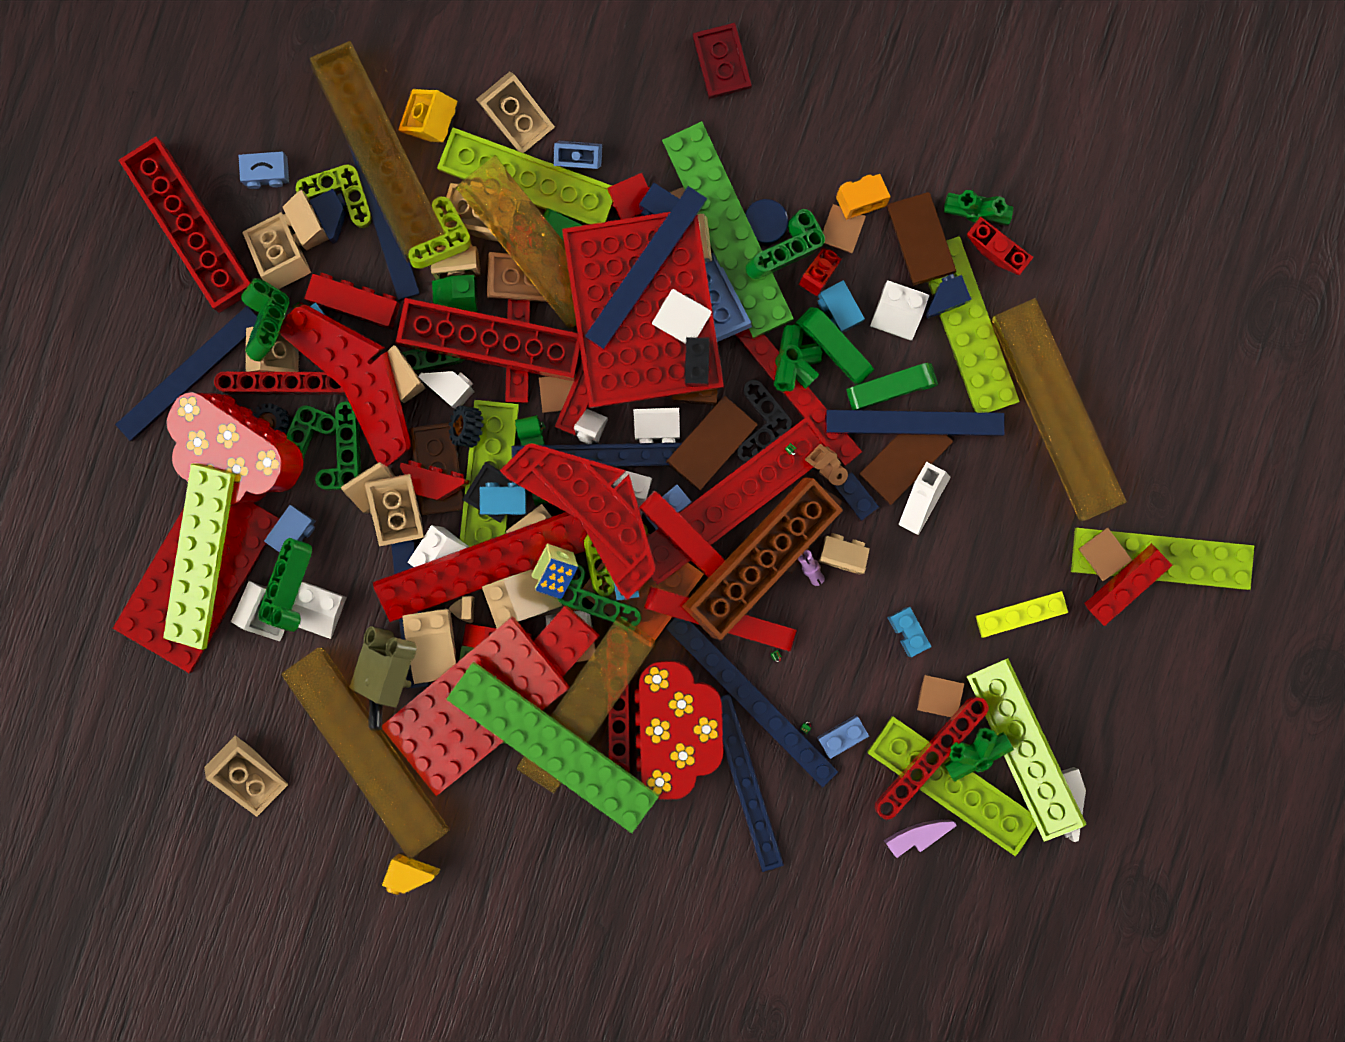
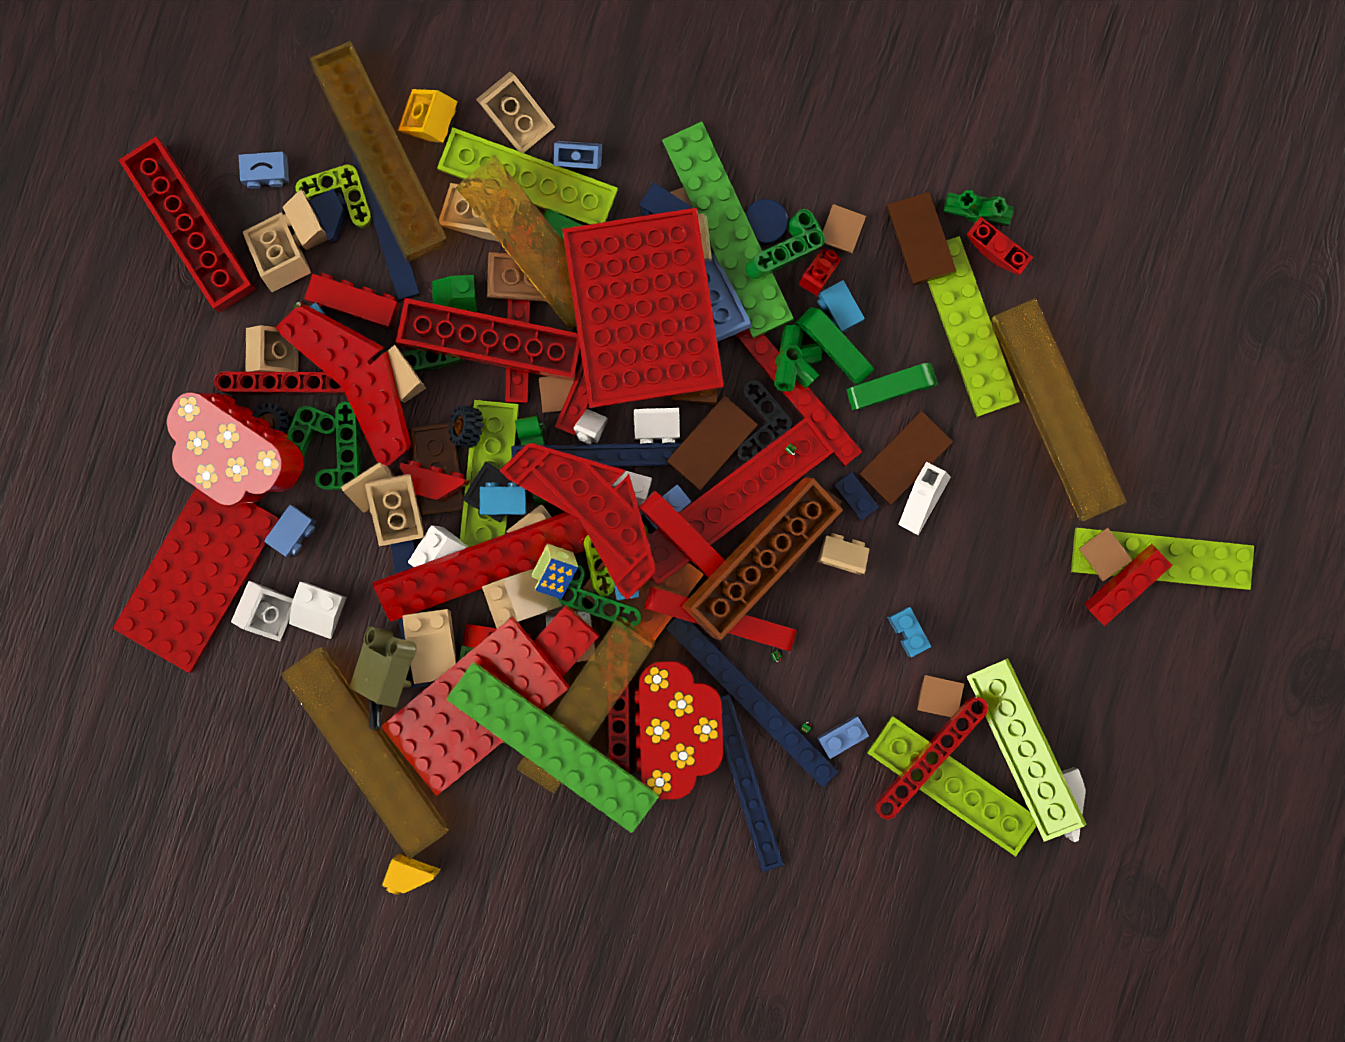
dark blue tile [115,306,257,441] -> none
plate [163,463,235,650] -> none
tan slope [204,735,288,817] -> none
green beam [241,278,289,362] -> none
green beam [258,538,312,632] -> none
lime beam [408,197,471,269] -> none
white slope [418,371,475,410] -> none
tan slope [431,244,481,280] -> none
tan tile [449,596,474,623] -> none
dark blue tile [585,186,707,349] -> none
red piece [607,173,650,220] -> none
white sticker [652,289,712,343] -> none
black brick [685,337,710,386] -> none
dark red plate [692,23,752,99] -> none
lavender pin [798,550,825,586] -> none
medium nougat leg [805,444,848,486] -> none
dark blue tile [826,410,1004,436] -> none
light orange brick [836,174,890,220] -> none
white slope [870,280,929,341] -> none
lavender slope [884,819,957,858] -> none
dark blue slope [925,274,972,319] -> none
green piece [944,728,1014,782] -> none
neon yellow plate [975,591,1068,637] -> none

